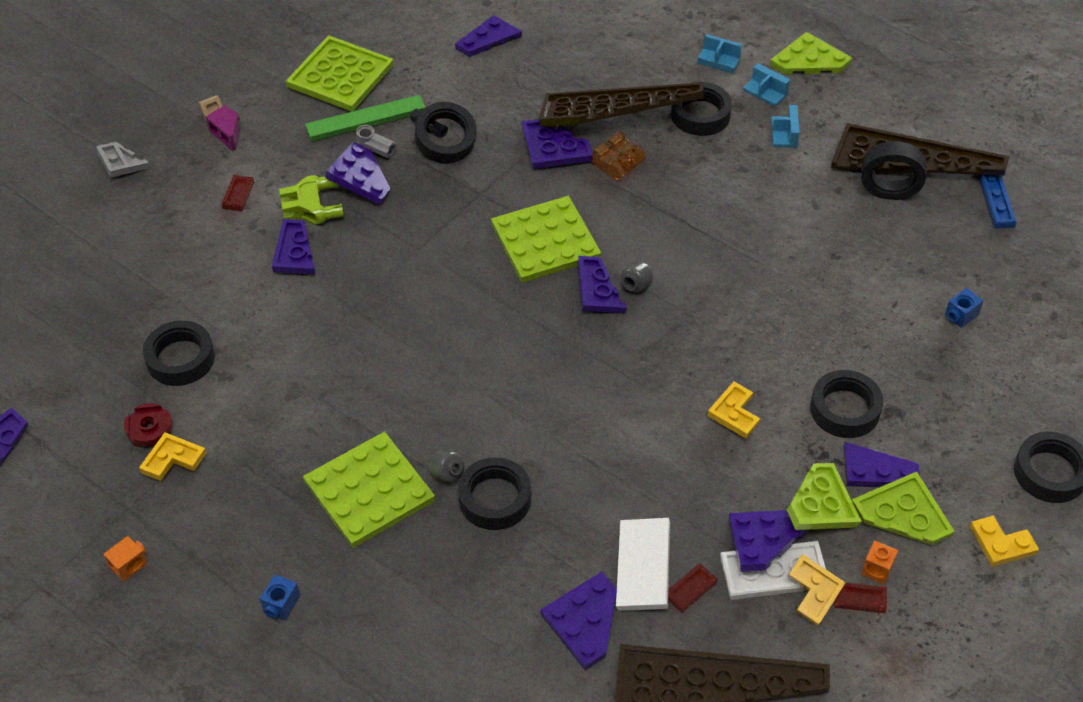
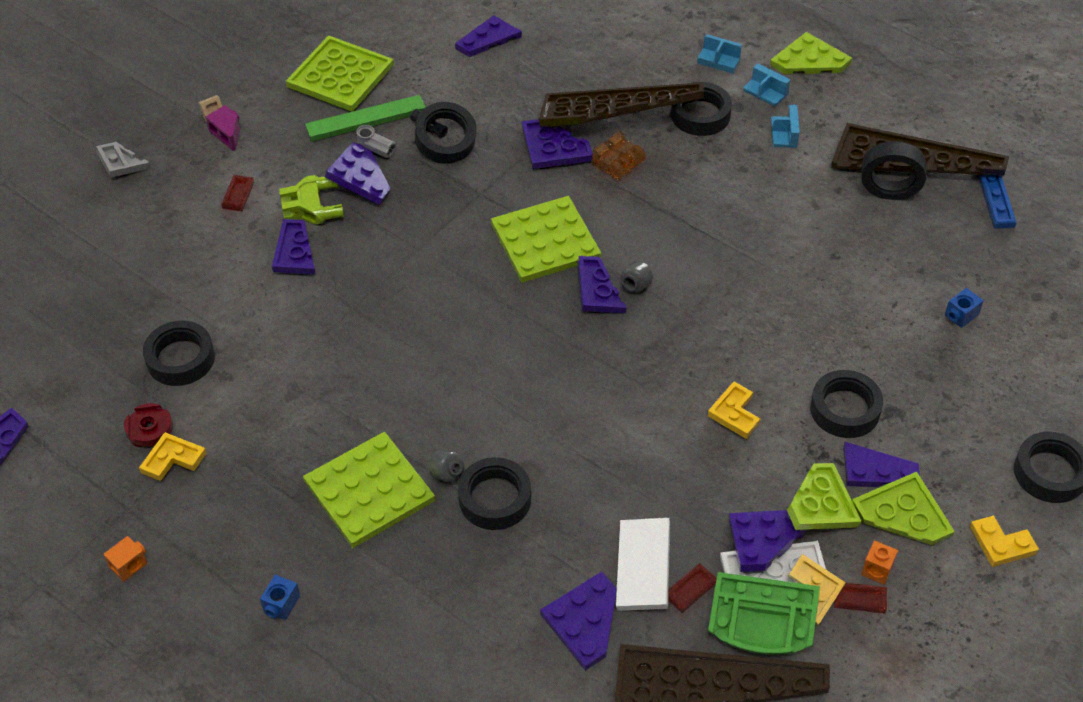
none -> bright green slope [708,572,820,655]

